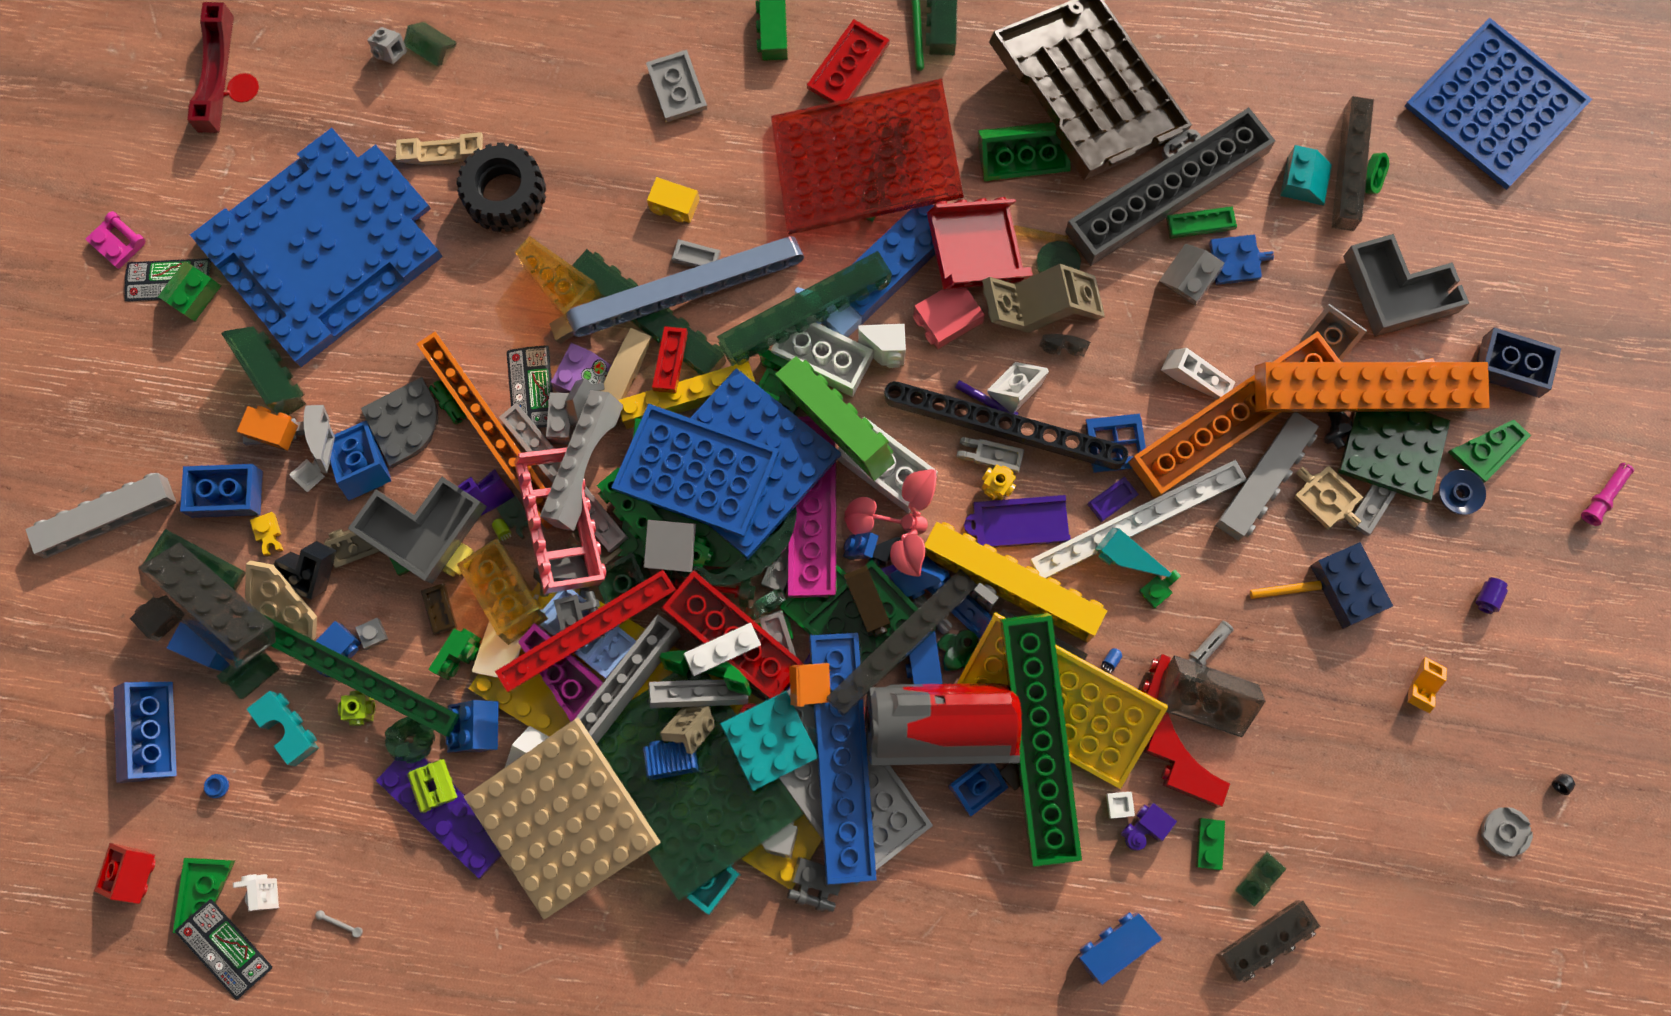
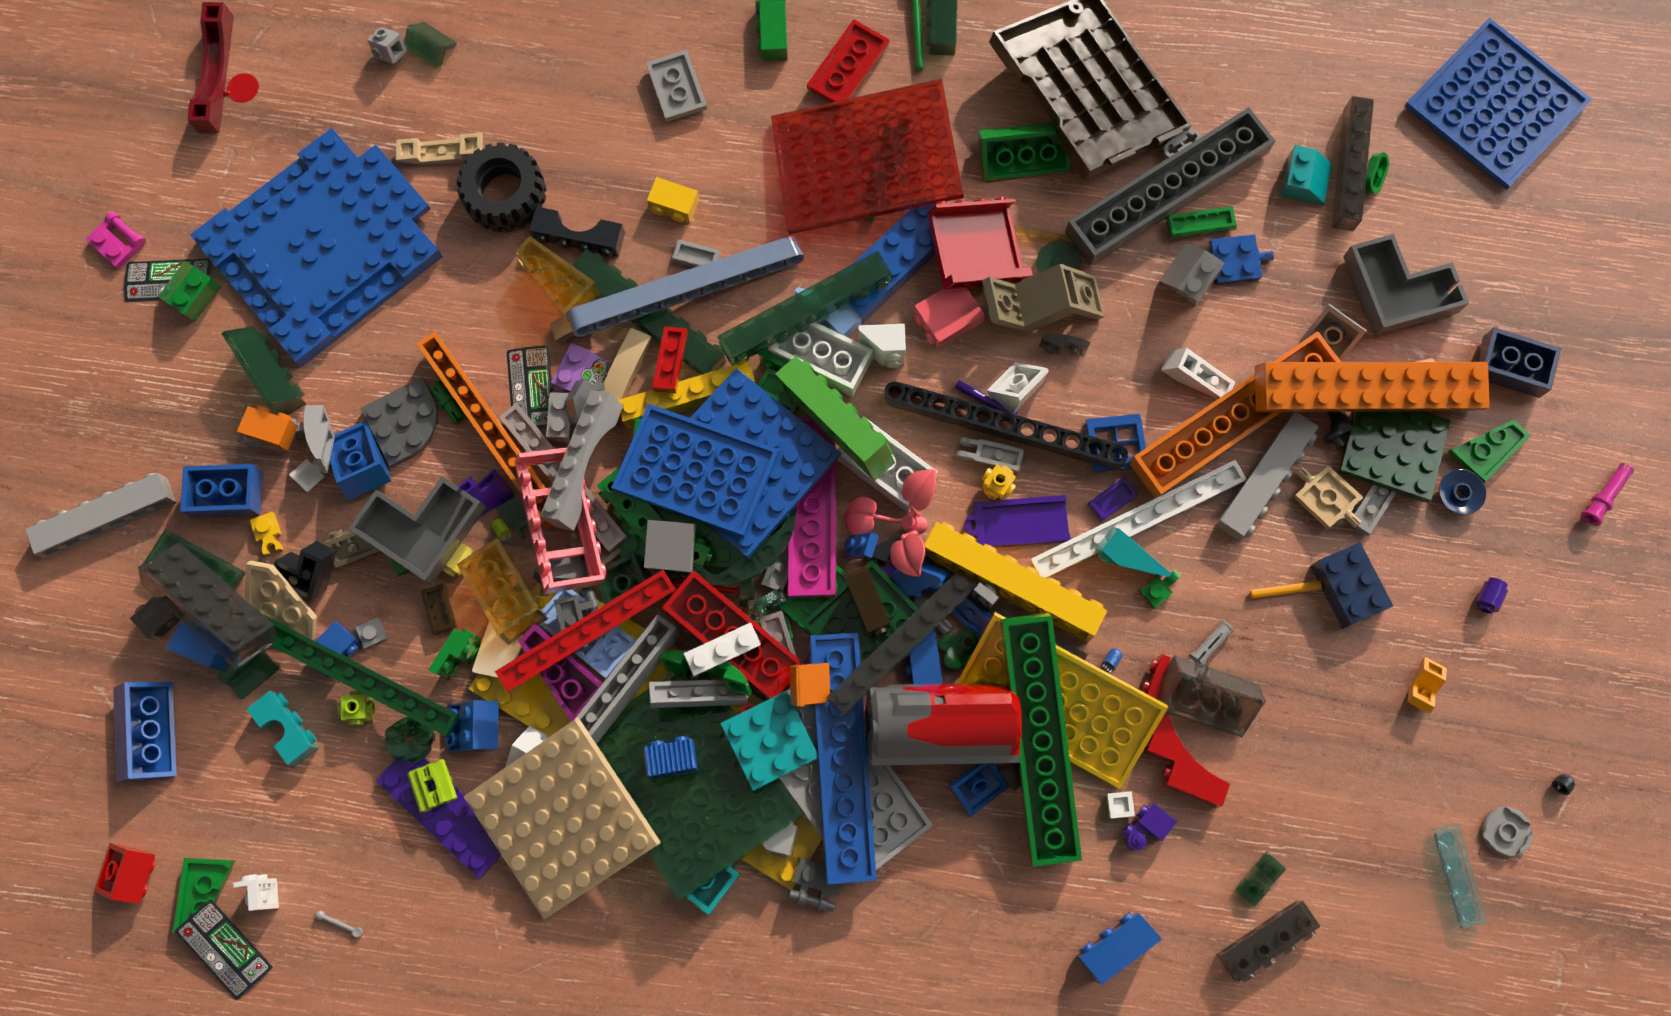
blue plate [204,774,229,798] -> none
dark tan bracket [660,706,715,754] -> none
green plate [1196,818,1225,870] -> none
none -> black arch [529,206,625,257]
none -> clear light blue plate [1432,824,1487,928]

